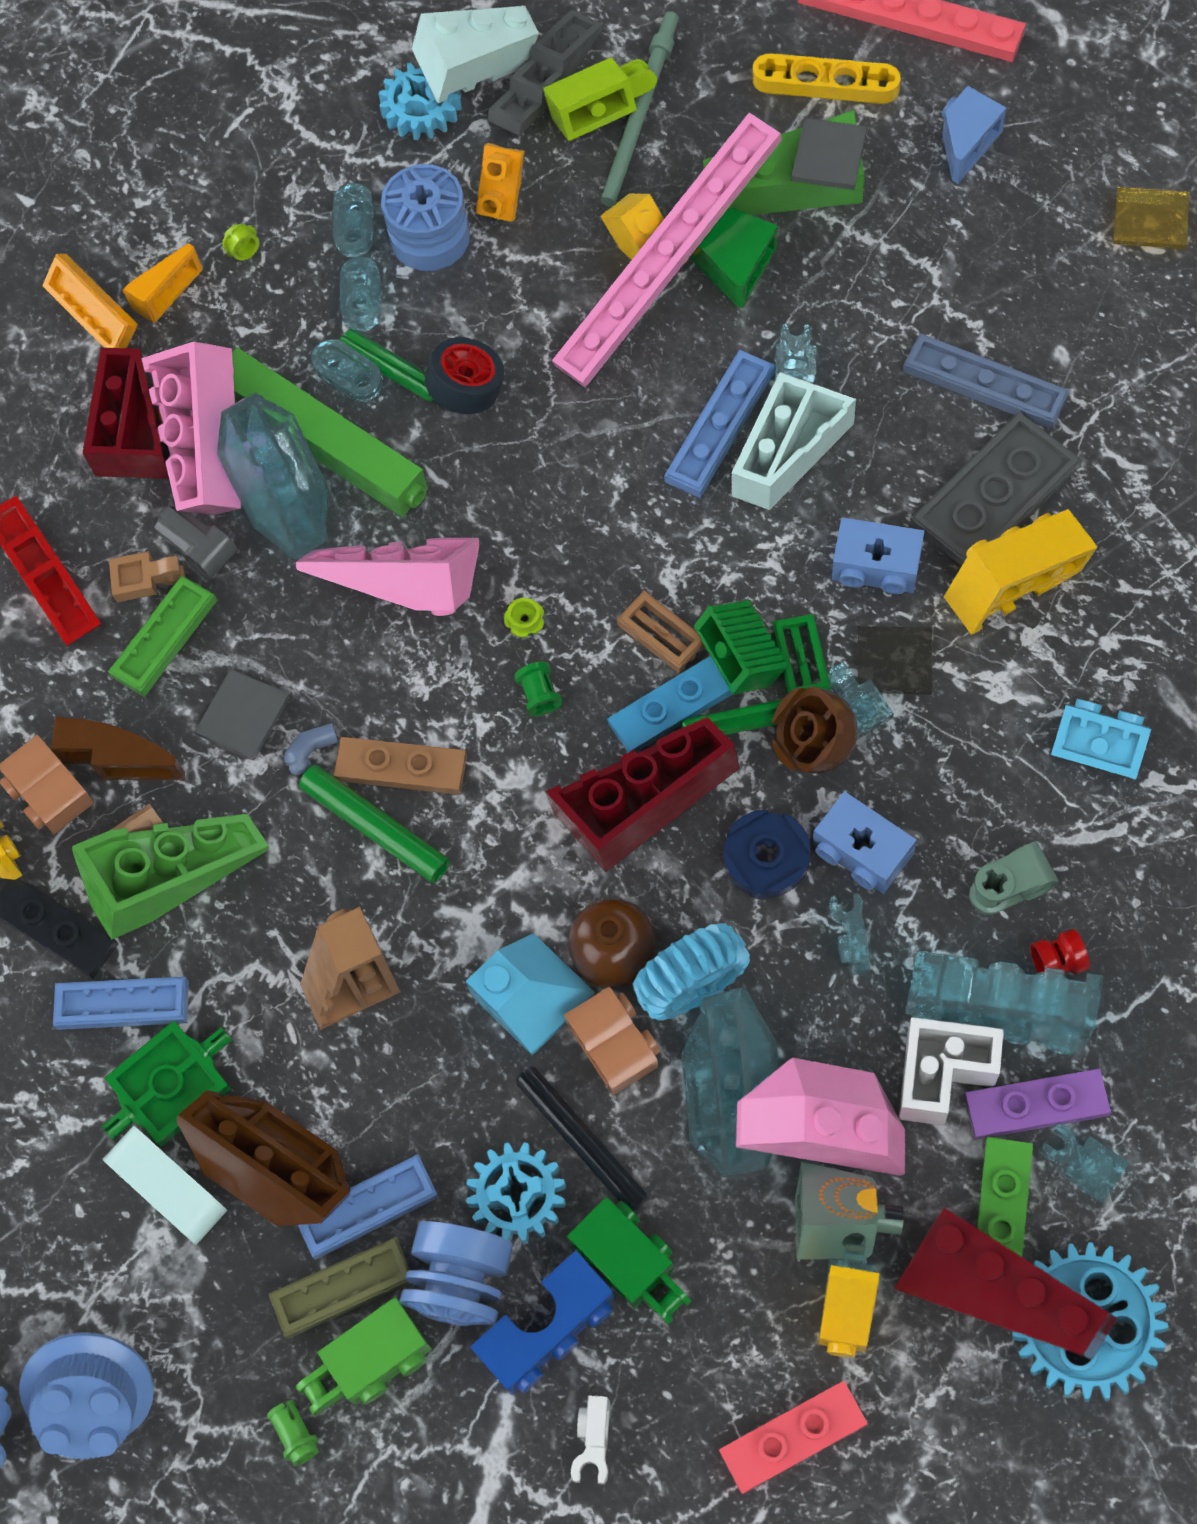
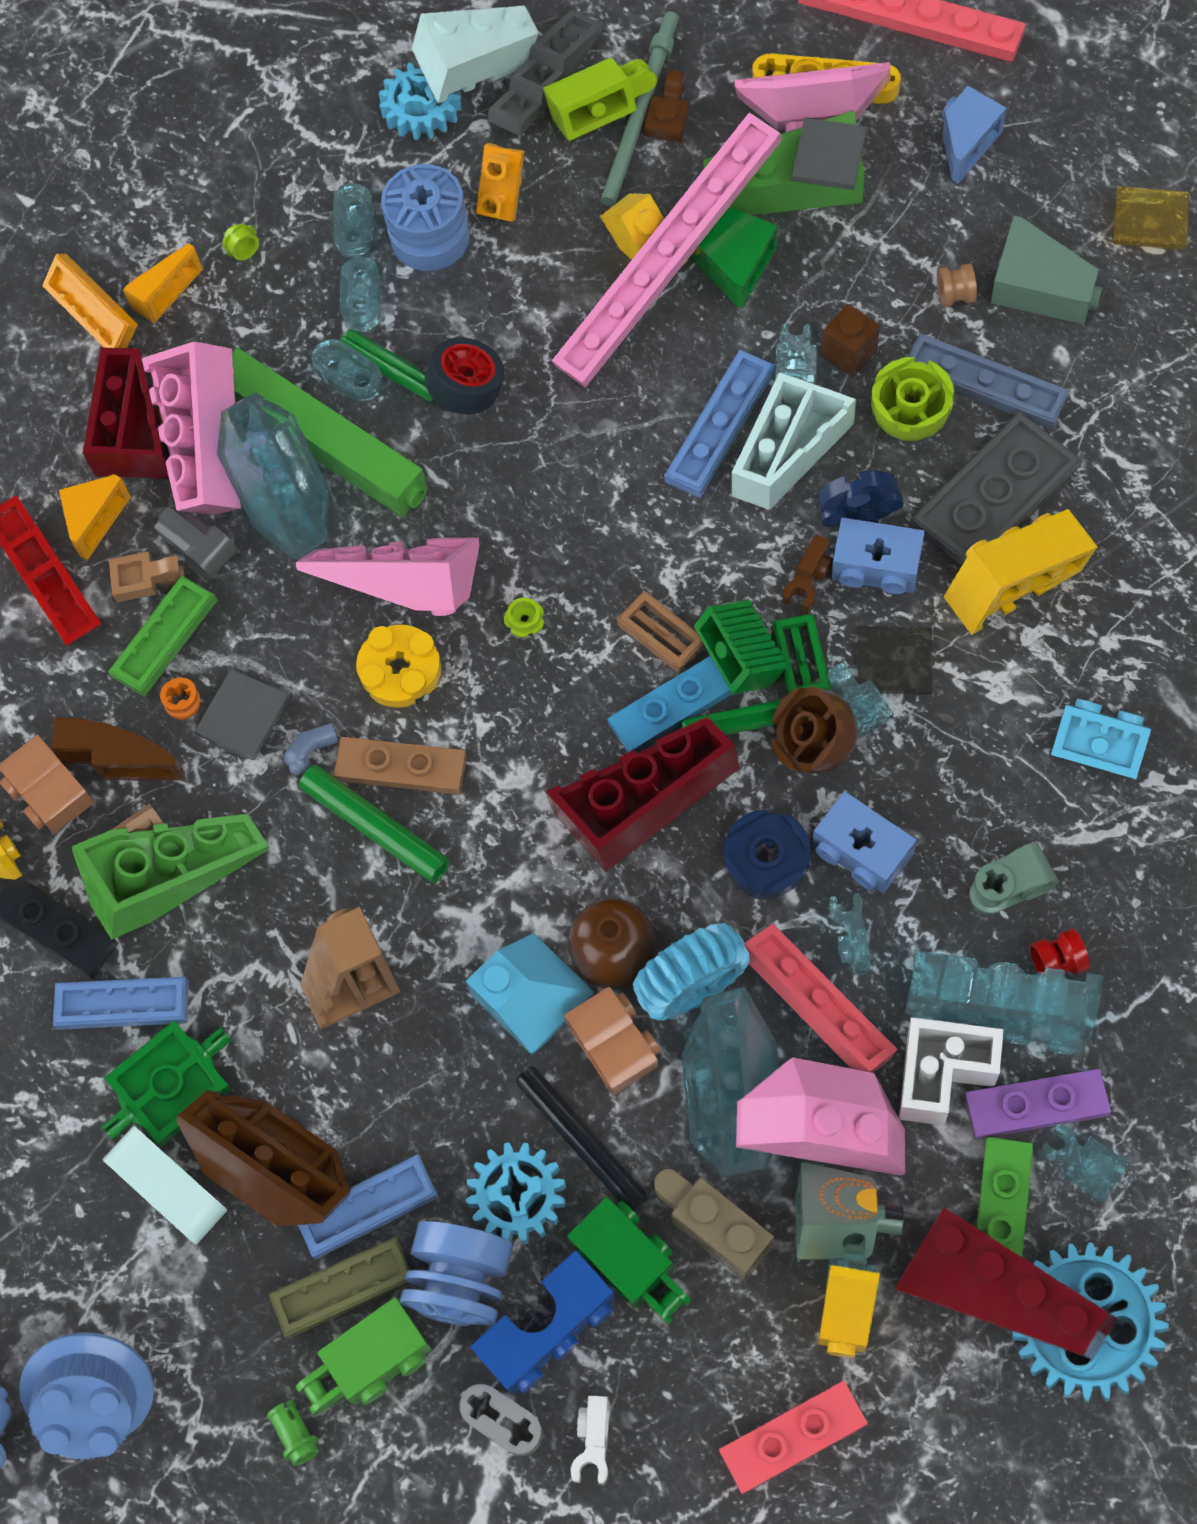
green bush [514,661,563,717] -> none
none -> light orange slope [59,474,131,560]
none -> orange bush [160,677,201,720]
none -> yellow plate [356,625,441,708]
none -> light grey beam [460,1384,543,1456]
none -> reddish brown plate [644,70,690,142]
none -> dark tan brick [654,1169,774,1282]
none -> bright pink wedge [735,62,890,132]
none -> coral plate [745,924,898,1073]
none -> reddish brown plate [783,534,834,614]
none -> dark blue plate [818,470,904,527]
none -> reddish brown brick [821,304,880,378]
none -> lime cylinder [871,357,954,441]
none -> medium nougat wheel [937,263,977,308]
none -> sand green slope [991,216,1103,325]

